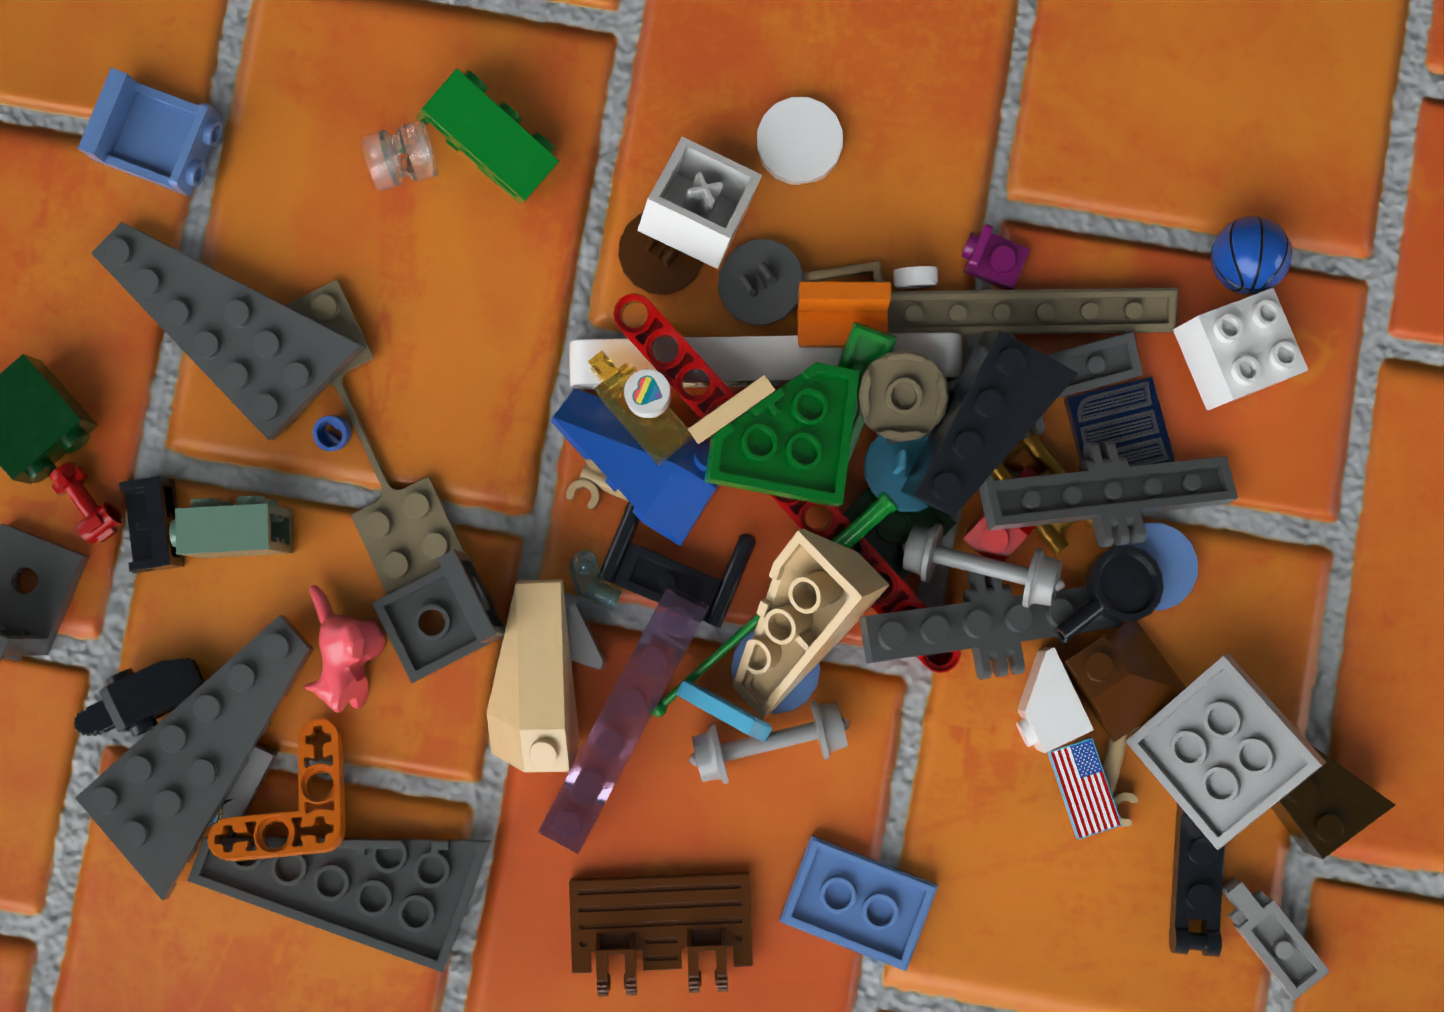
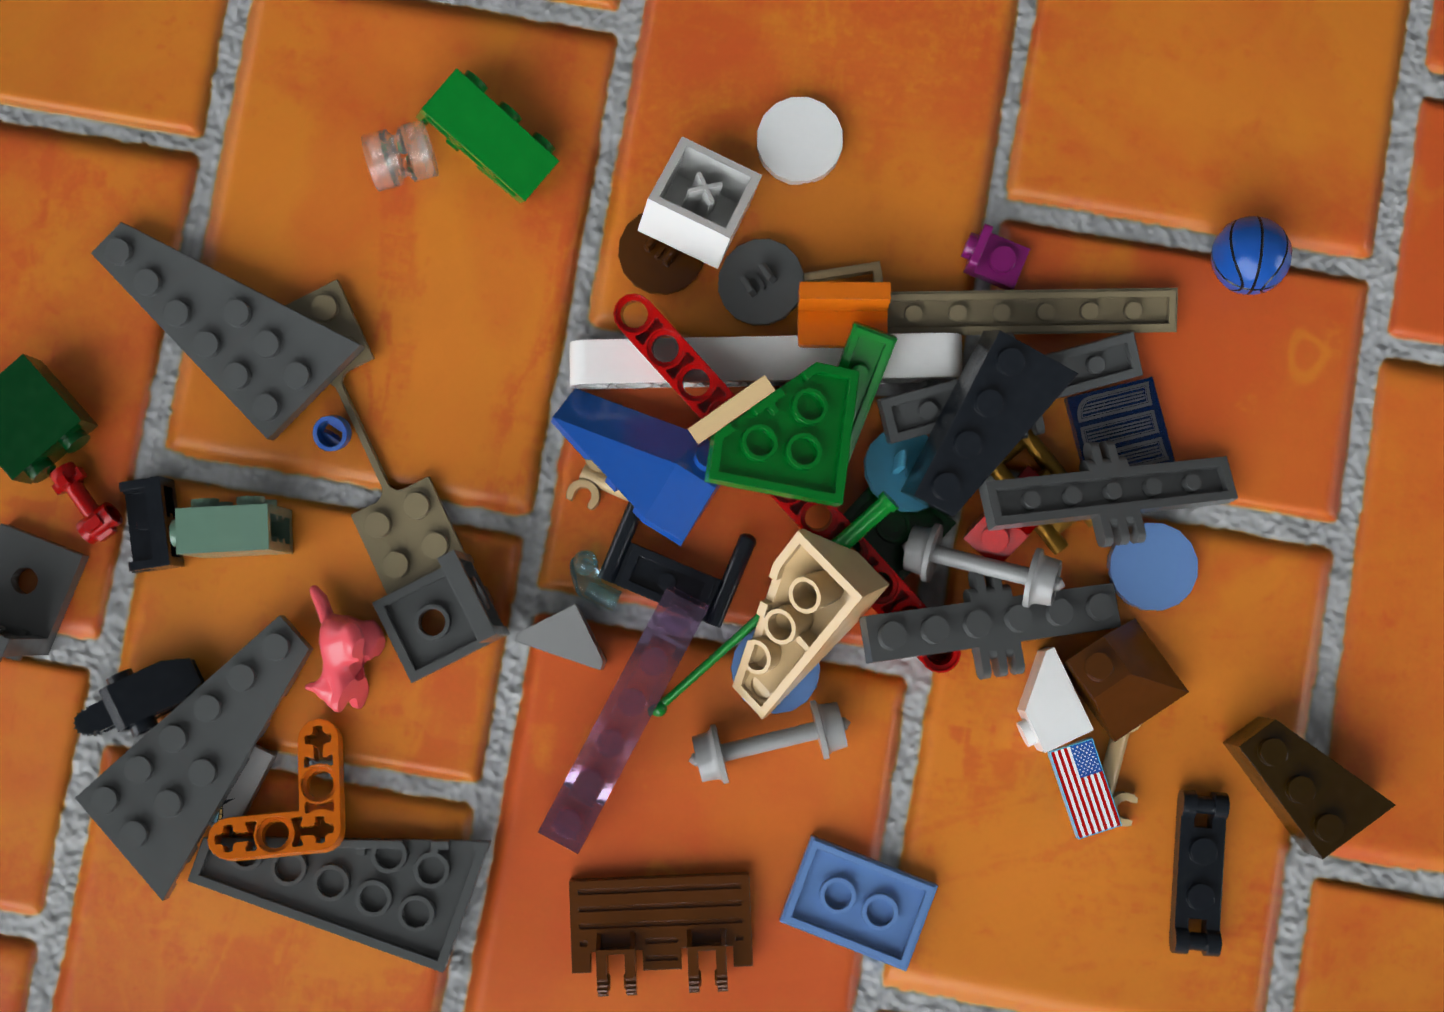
medium blue panel [77,67,222,197] -> none
tan wedge [486,579,580,772] -> none
clear yellow hinge [588,350,693,466] -> none
white tile [624,369,671,418] -> none
medium azure tile [676,680,772,742] -> none
dark tan tile [857,350,949,442] -> none
white tile [893,266,938,289] -> none
black piece [1054,545,1164,643] -> none
light grey plate [1125,654,1327,850] -> none
white brick [1173,288,1308,411] -> none
light grey hinge [1222,877,1330,1000] -> none

